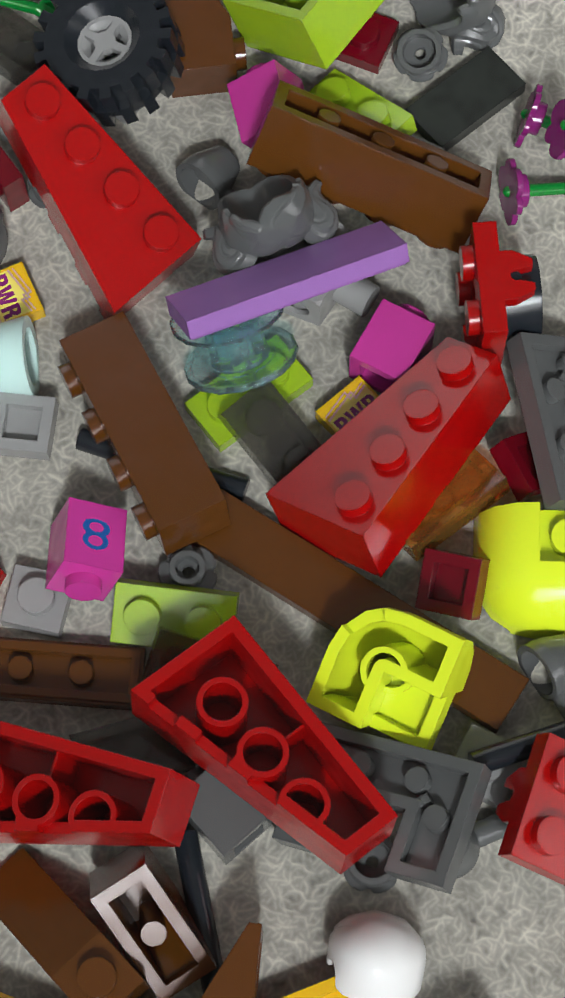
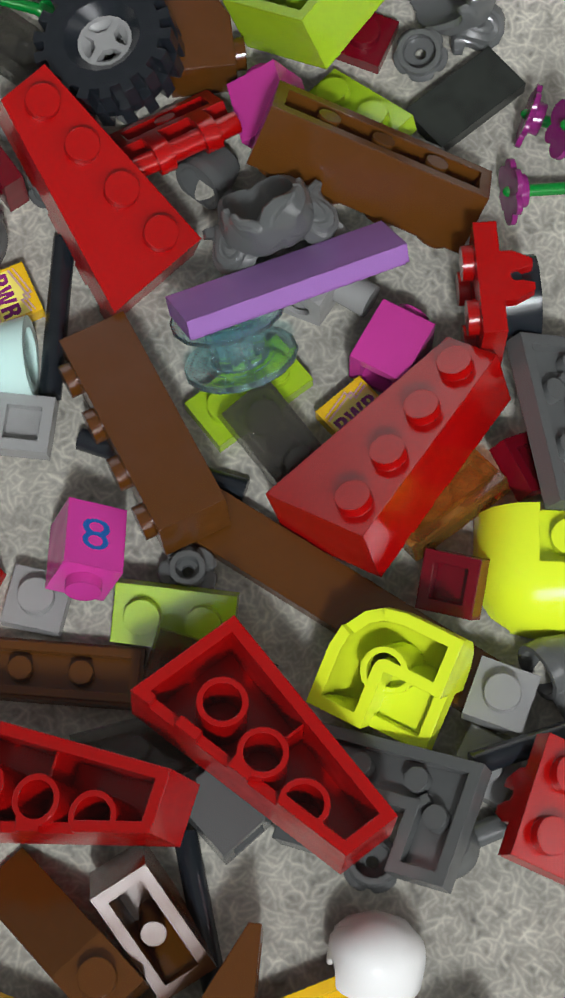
none -> black bar [38,235,74,401]
none -> red plate [109,90,243,177]
none -> light grey plate [461,655,542,737]

